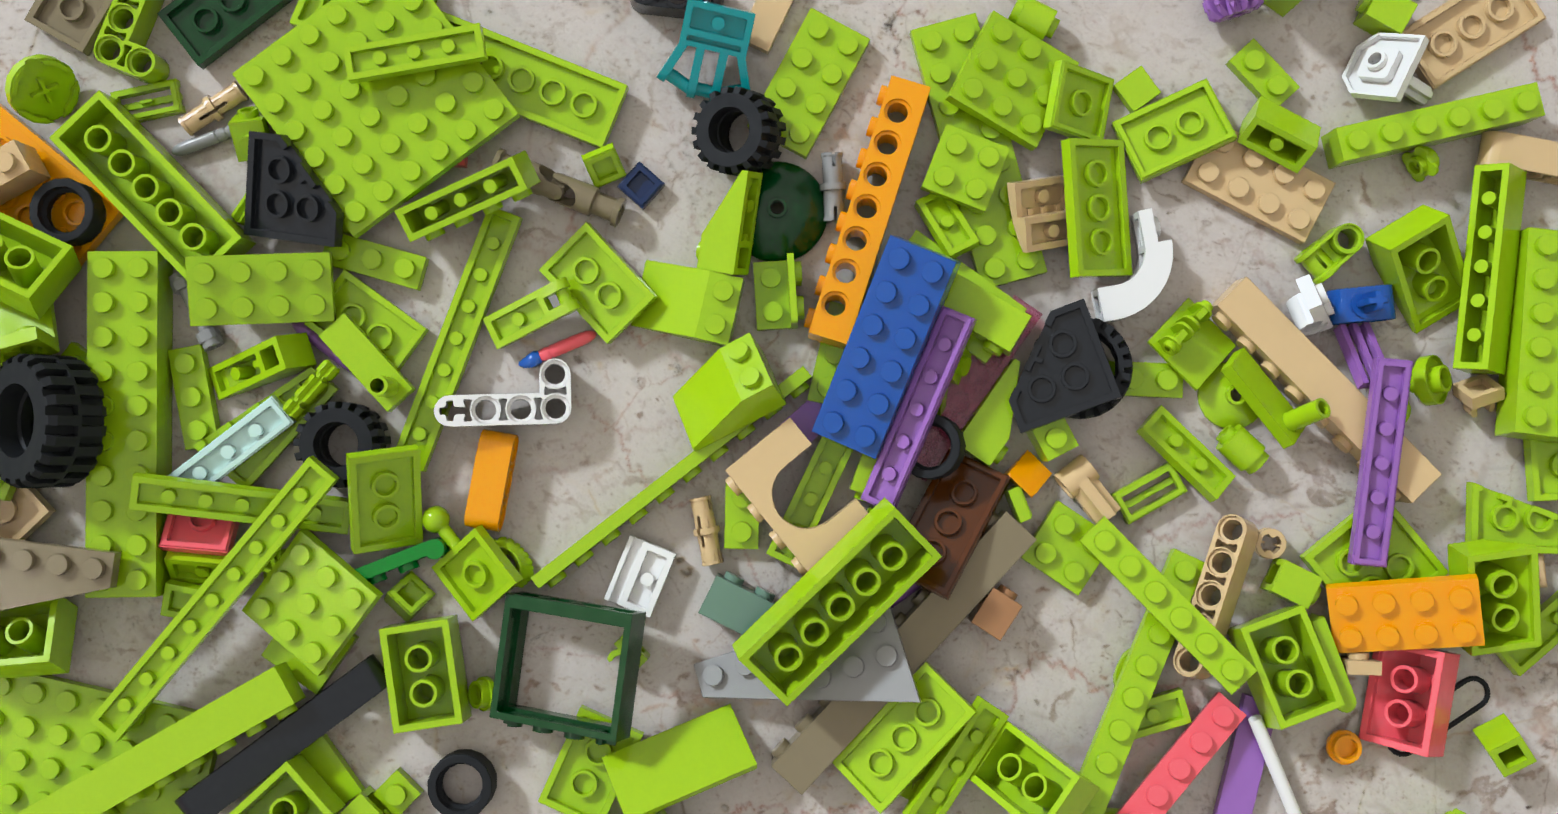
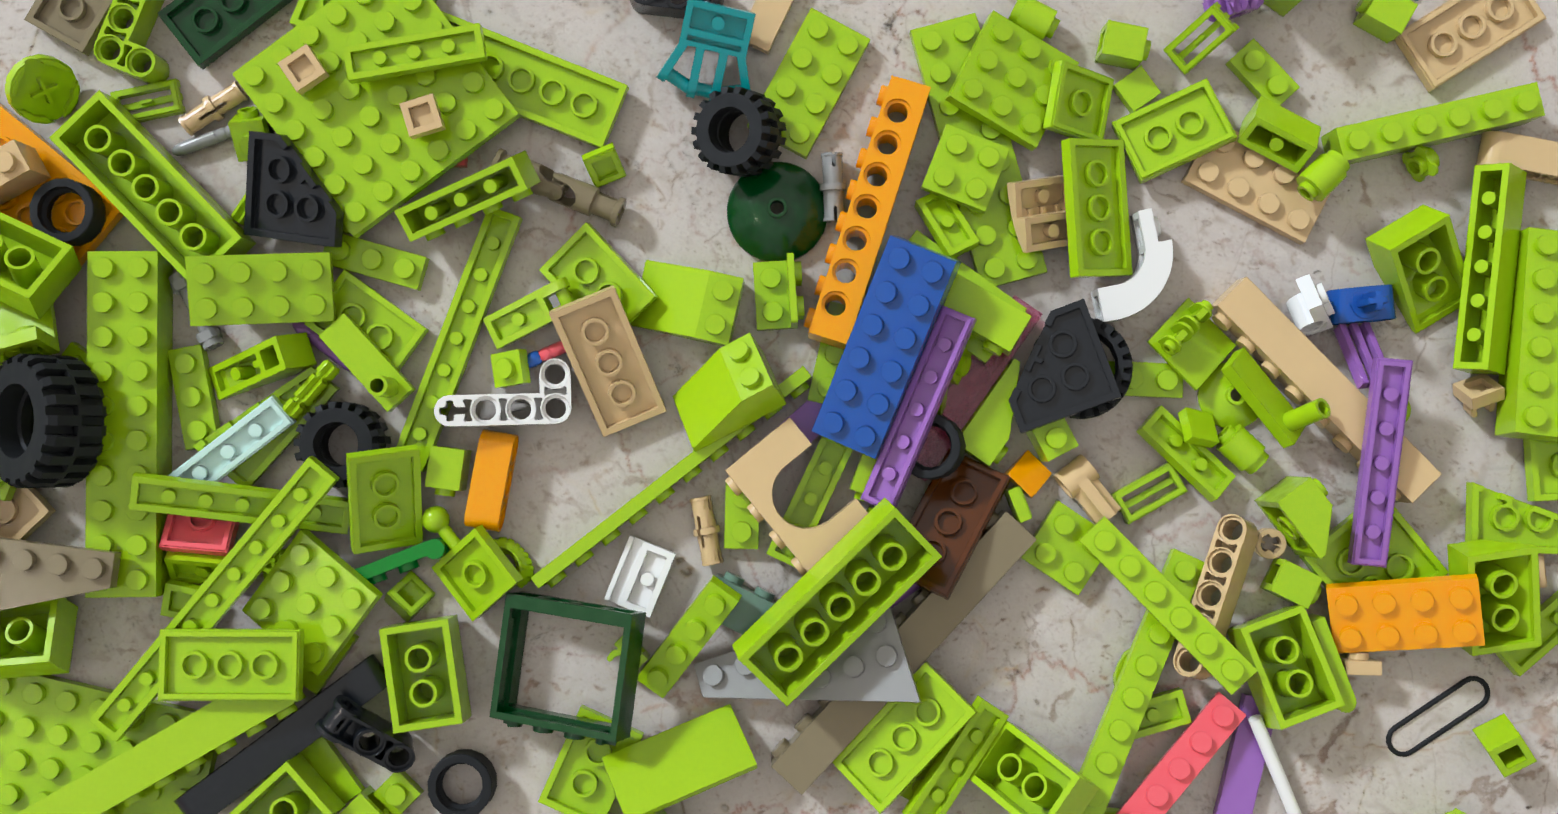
lime plate [468,676,494,711] -> none
dark blue tile [617,161,665,210] -> none
lime slope [696,170,763,275] -> none
medium nougat brick [967,584,1023,641] -> none
lime piece [1293,223,1365,285] -> none
light orange plate [1326,729,1362,765] -> none
white piece [1342,32,1433,105] -> none
coral slope [1359,648,1460,757] -> none
lime plate [1409,355,1452,406] -> none
none -> lime tile [158,628,304,701]
none -> tan plate [278,44,330,95]
none -> black piece [315,695,415,773]
none -> tan plate [399,93,446,139]
none -> lime brick [425,446,472,497]
none -> lime plate [490,349,531,388]
none -> tan plate [549,285,667,437]
none -> lime plate [637,575,742,698]
none -> lime brick [1095,20,1151,70]
none -> lime tile [1163,2,1240,75]
none -> lime tile [1178,407,1219,448]
none -> lime slope [1254,476,1333,559]
none -> lime brick [1296,150,1350,201]

